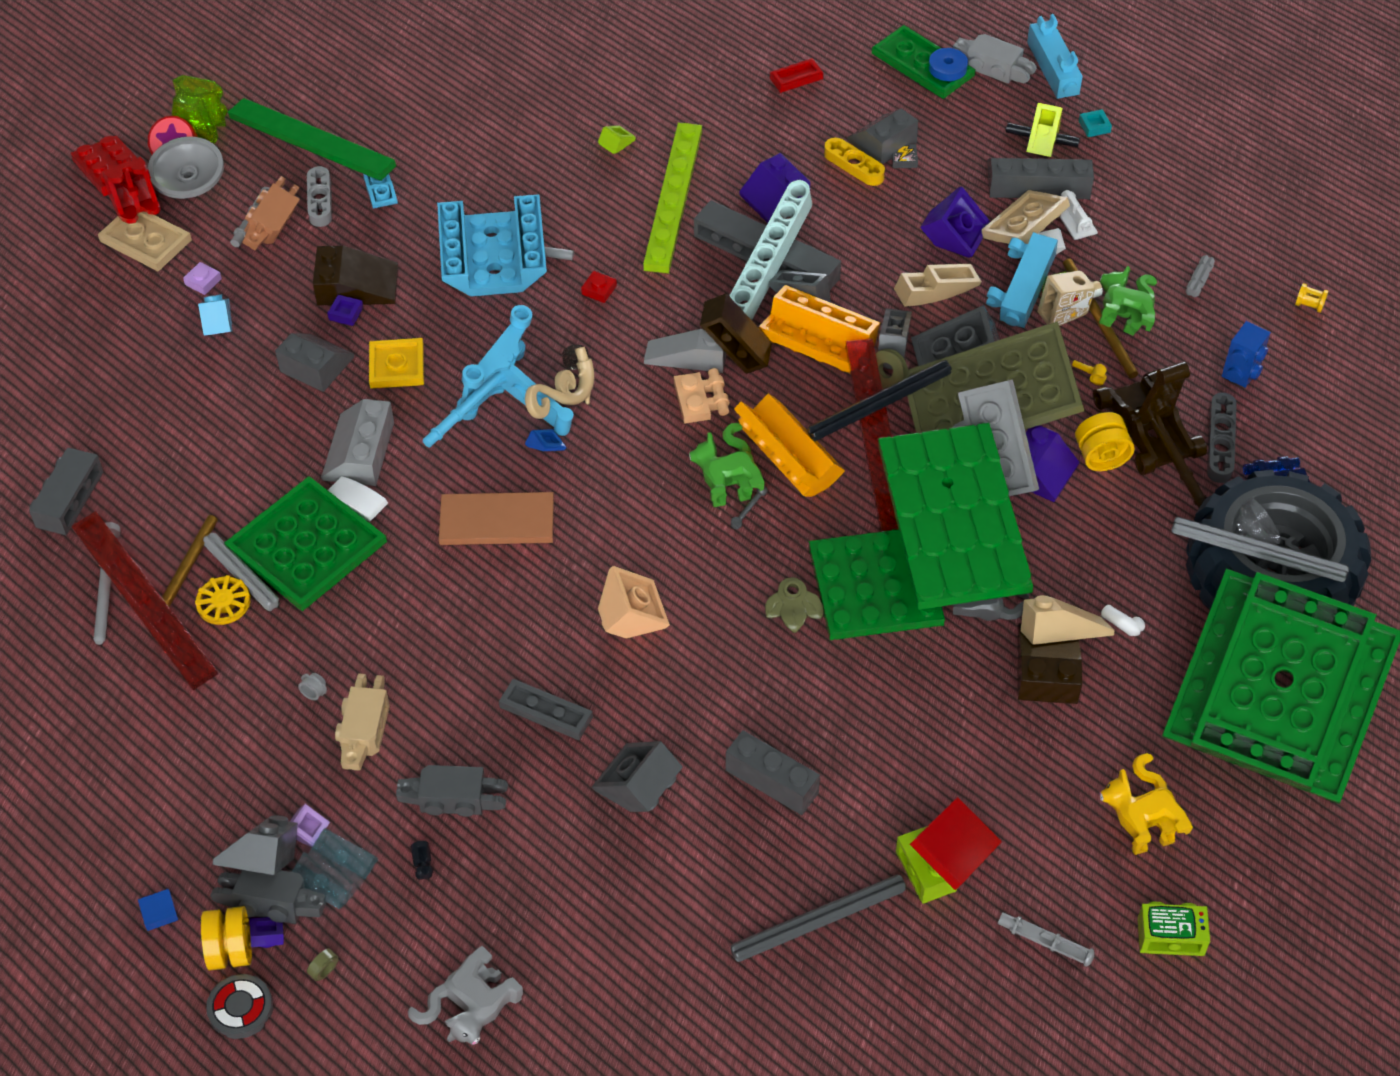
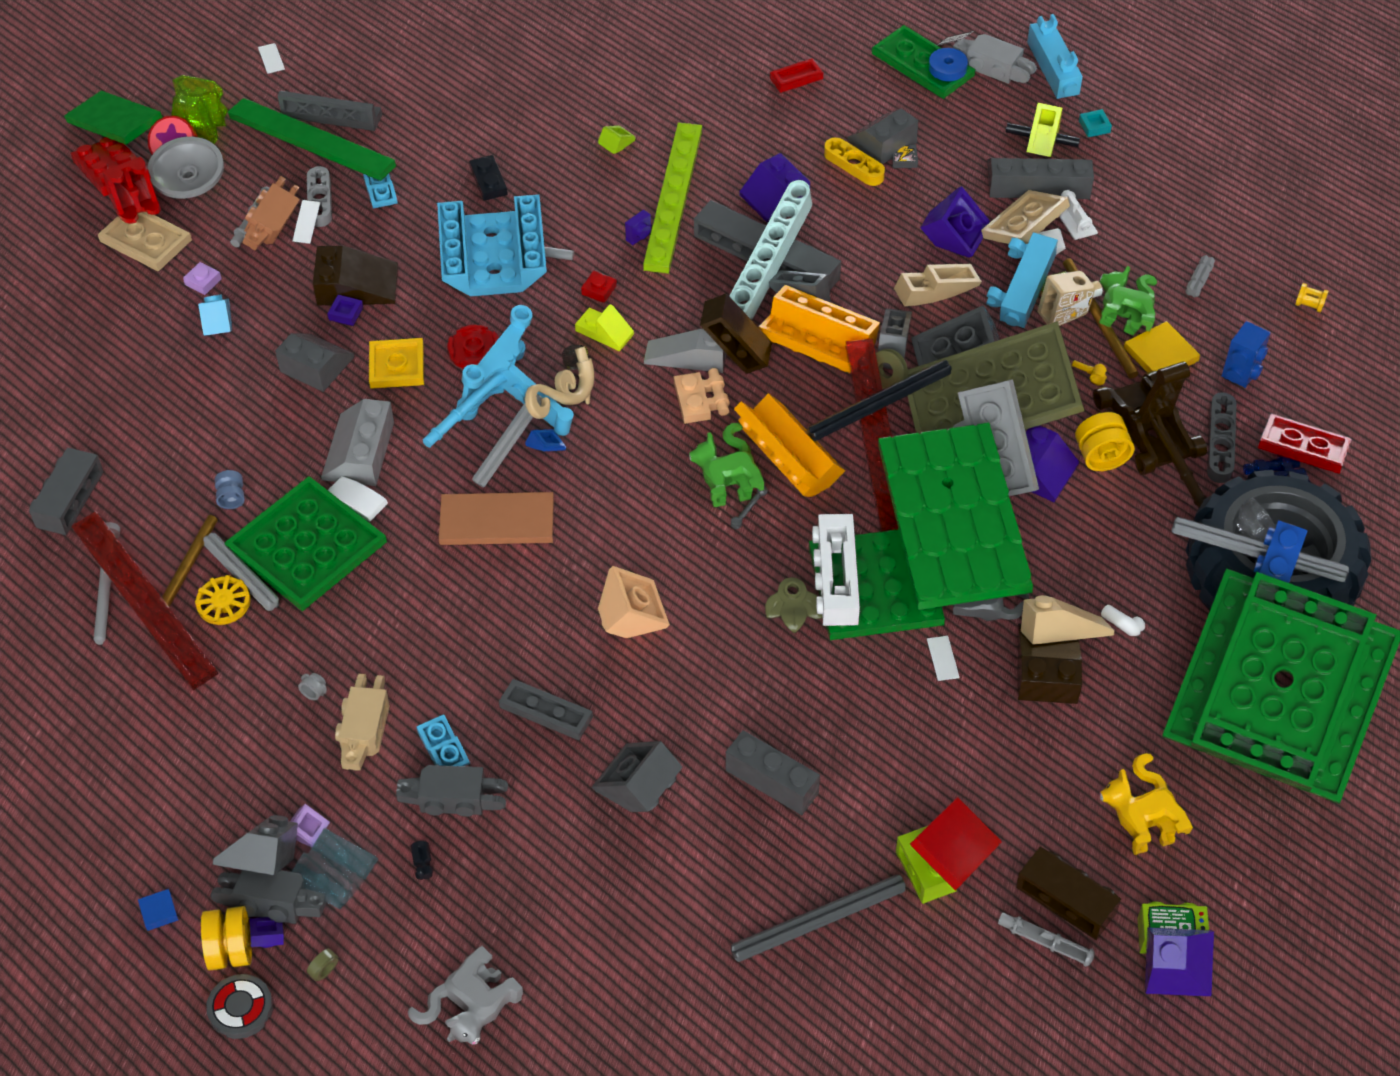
none -> green tile [64,91,163,145]
none -> sand blue wheel [214,470,245,509]
none -> white sticker [258,43,285,74]
none -> dark grey fence [278,91,382,131]
none -> white sticker [293,200,320,244]
none -> medium azure slope [417,714,470,766]
none -> red tile [447,325,499,369]
none -> black plate [469,155,508,201]
none -> light grey axle [472,394,542,487]
none -> neon yellow slope [575,304,634,351]
none -> dark purple plate [625,209,651,245]
none -> white brick [812,514,860,626]
none -> white sticker [927,636,960,681]
none -> sticker [937,31,973,45]
none -> dark brown brick [1016,846,1121,940]
none -> yellow tile [1124,321,1200,373]
none -> dark purple slope [1145,928,1214,997]
none -> blue brick [1253,520,1308,583]
none -> red tile [1258,414,1351,474]

